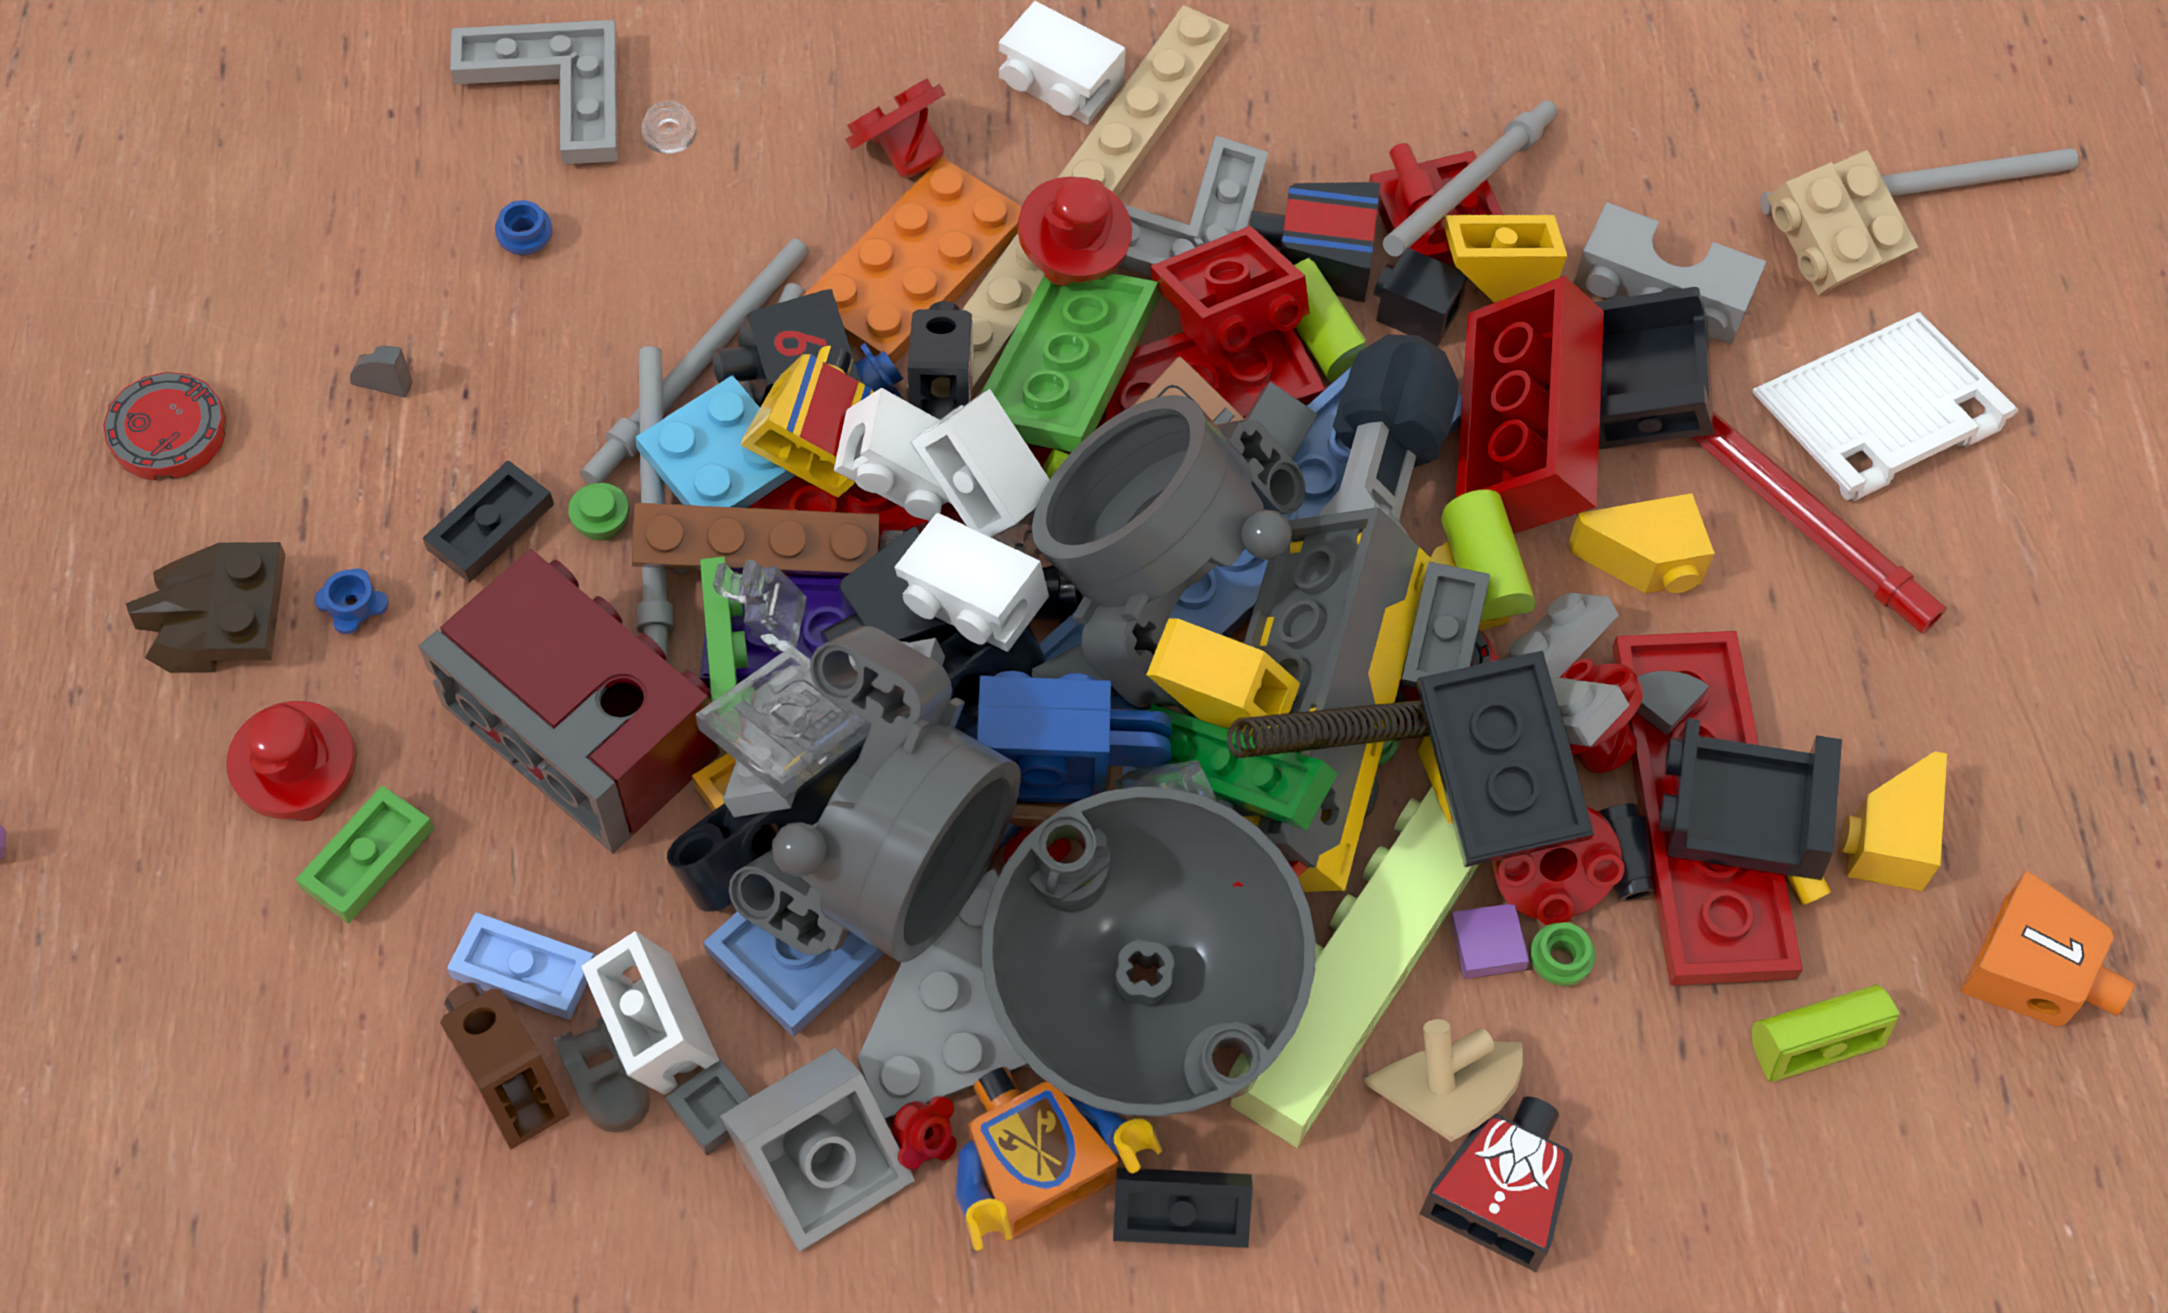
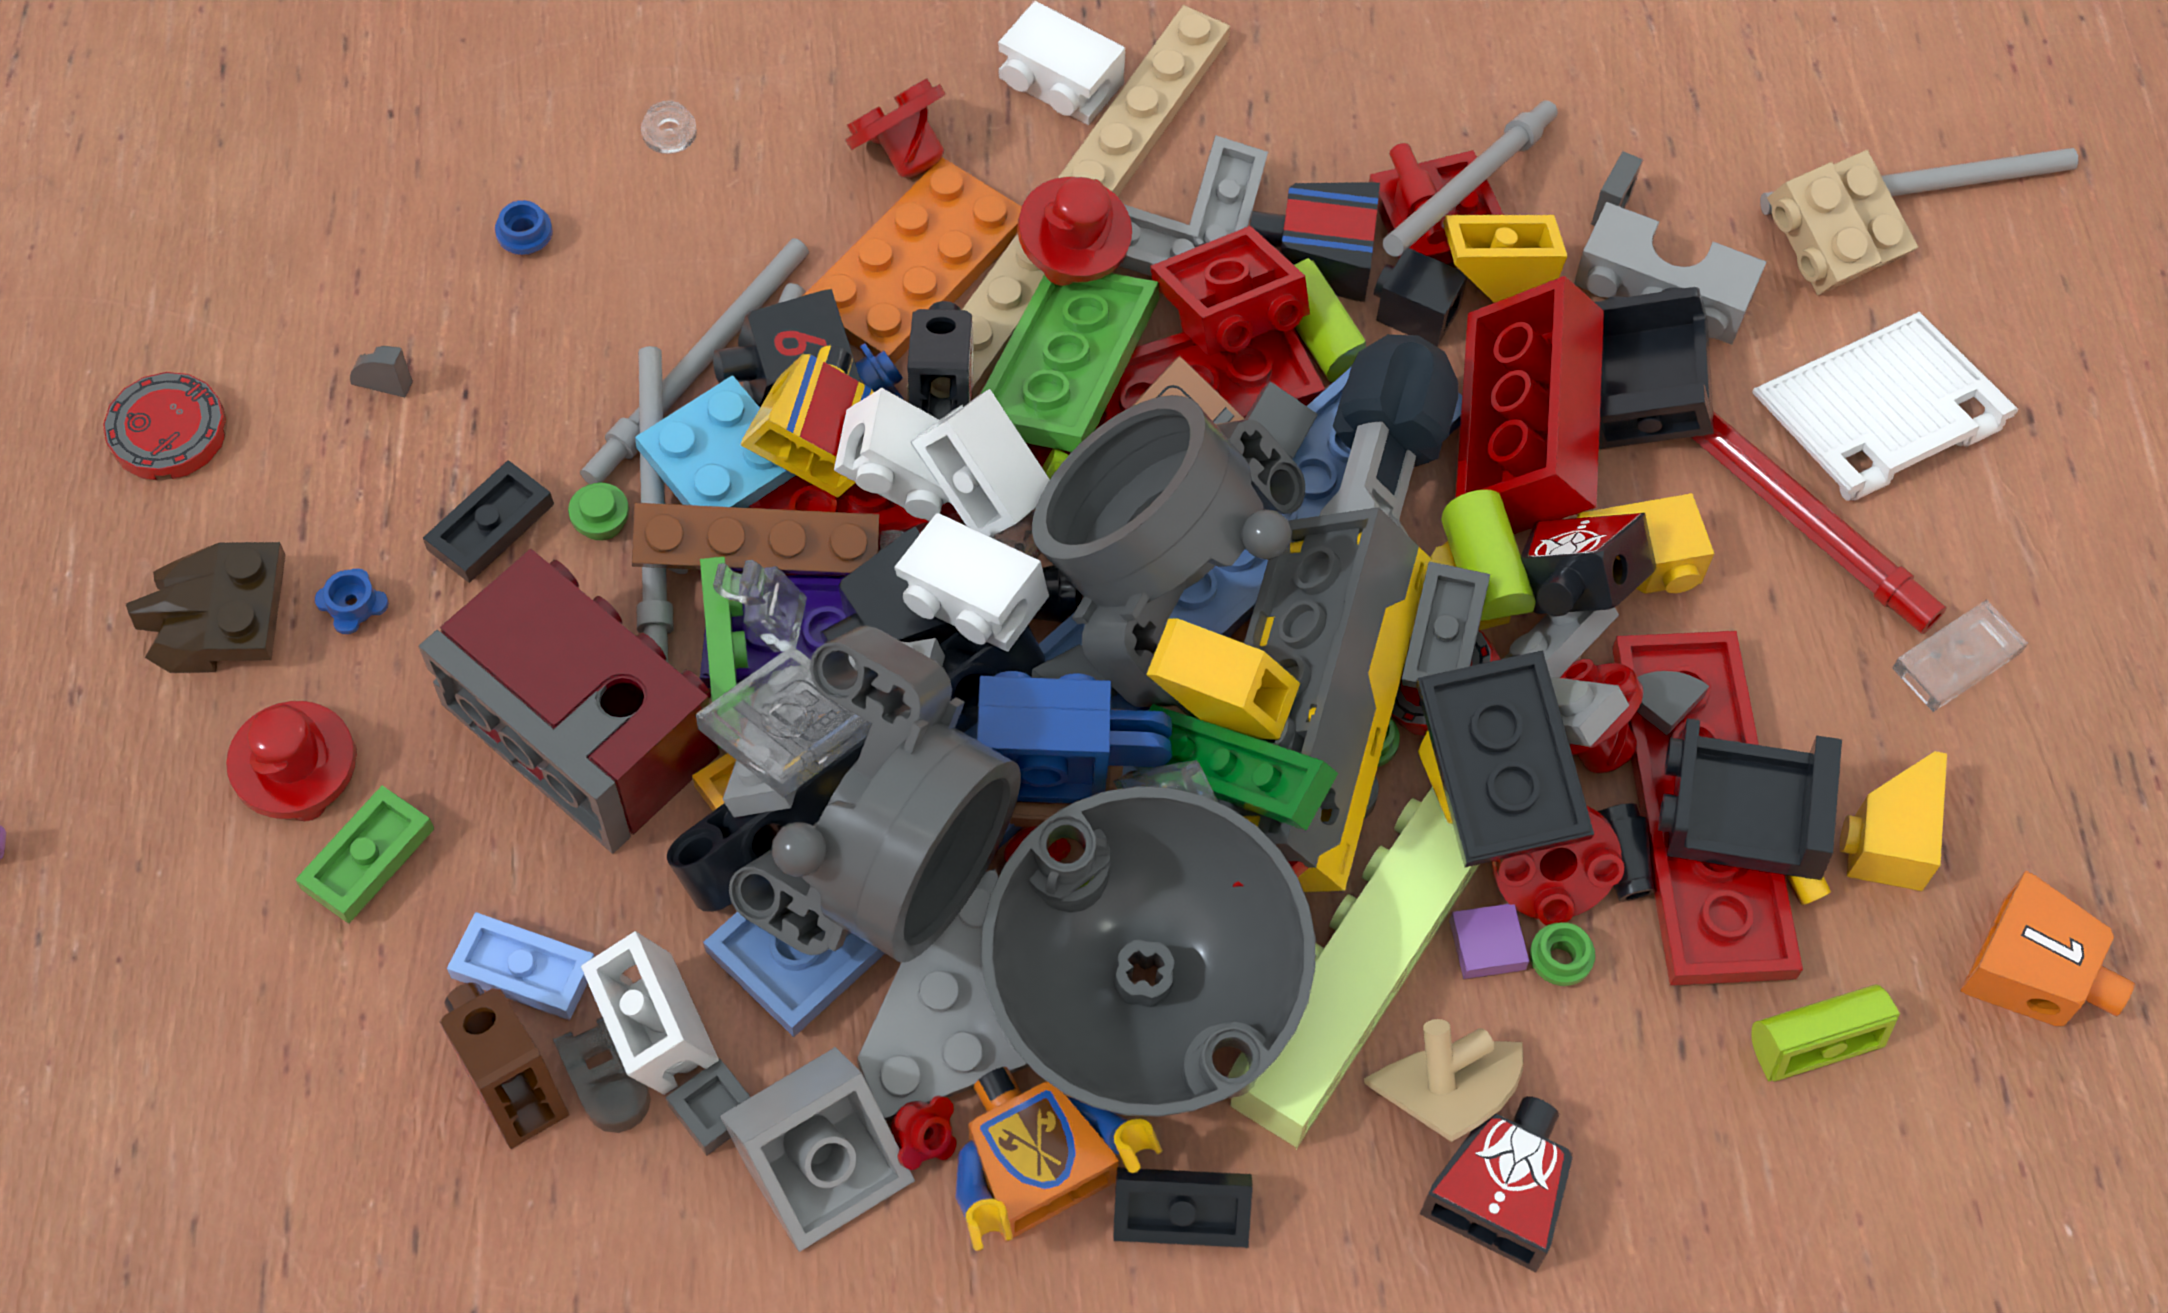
light grey plate [450,20,618,164] -> none
dark brown piece [1227,700,1429,759] -> none
none -> black torso [1520,513,1657,616]
none -> dark grey tile [1591,151,1643,226]
none -> clear plate [1892,599,2028,712]

